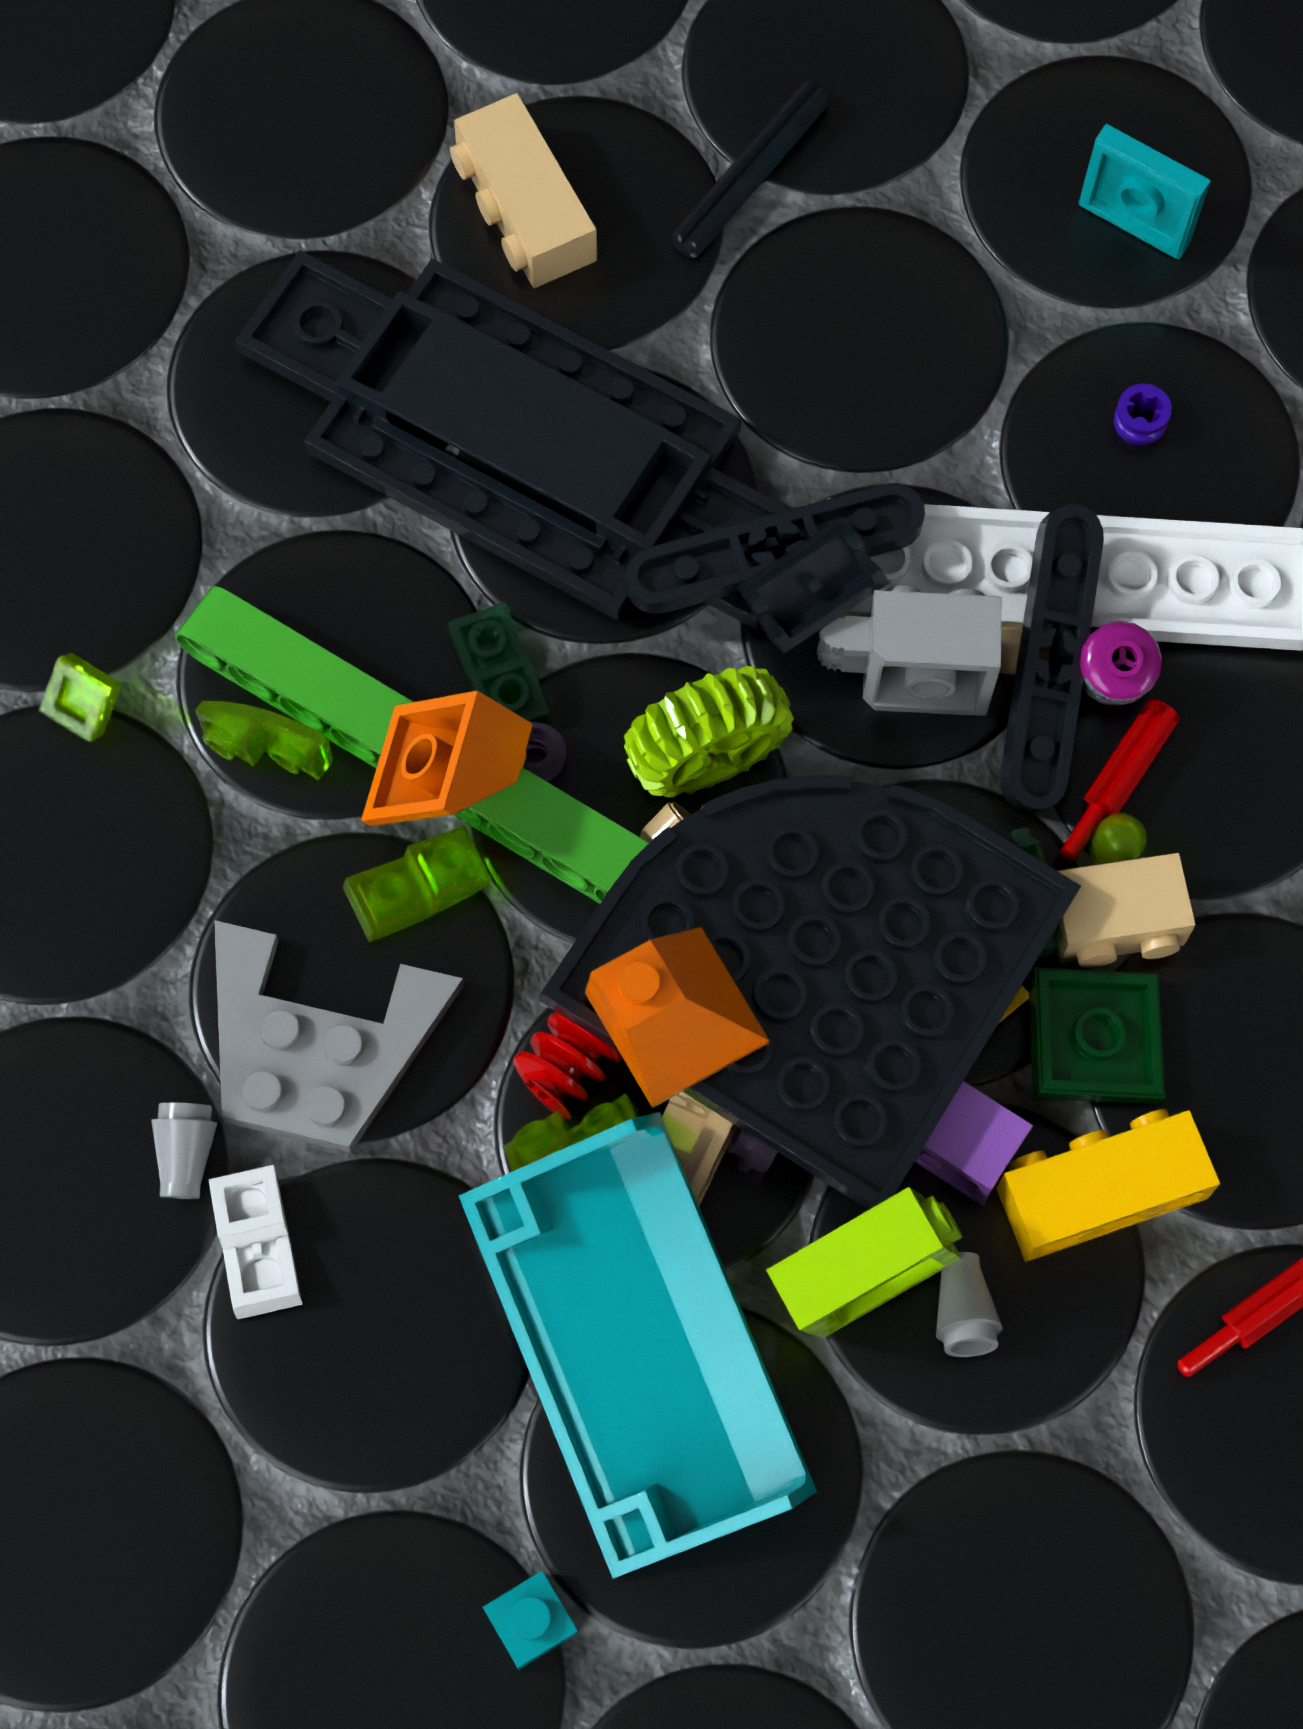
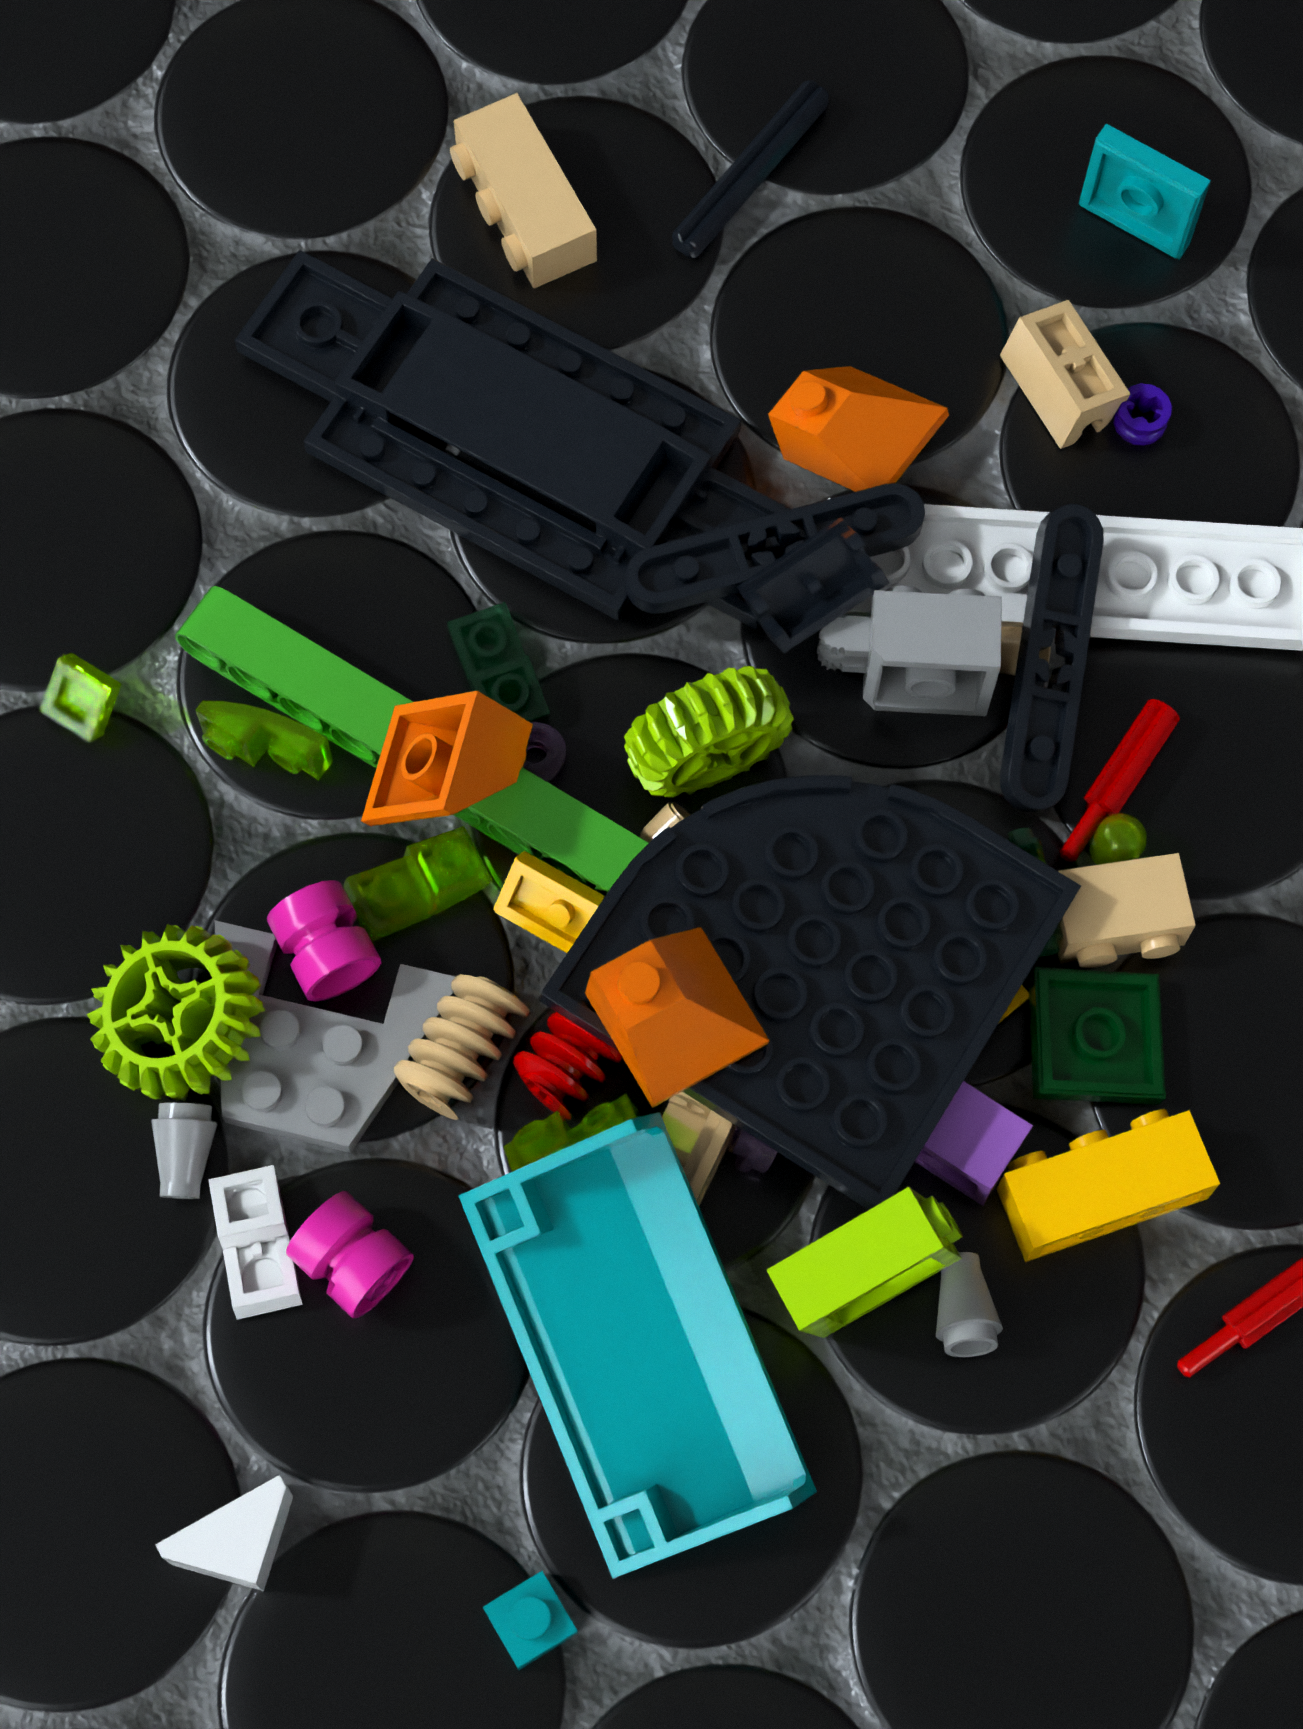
magenta head [1080,621,1162,706] -> none
none -> lime gear [86,924,266,1101]
none -> white slope [155,1475,293,1591]
none -> dark pink wheel [266,880,382,1002]
none -> dark pink wheel [286,1191,414,1319]
none -> tan piece [394,974,531,1120]
none -> yellow hinge [493,851,605,953]
none -> orange slope [768,366,949,492]
none -> tan hinge [1000,300,1130,449]

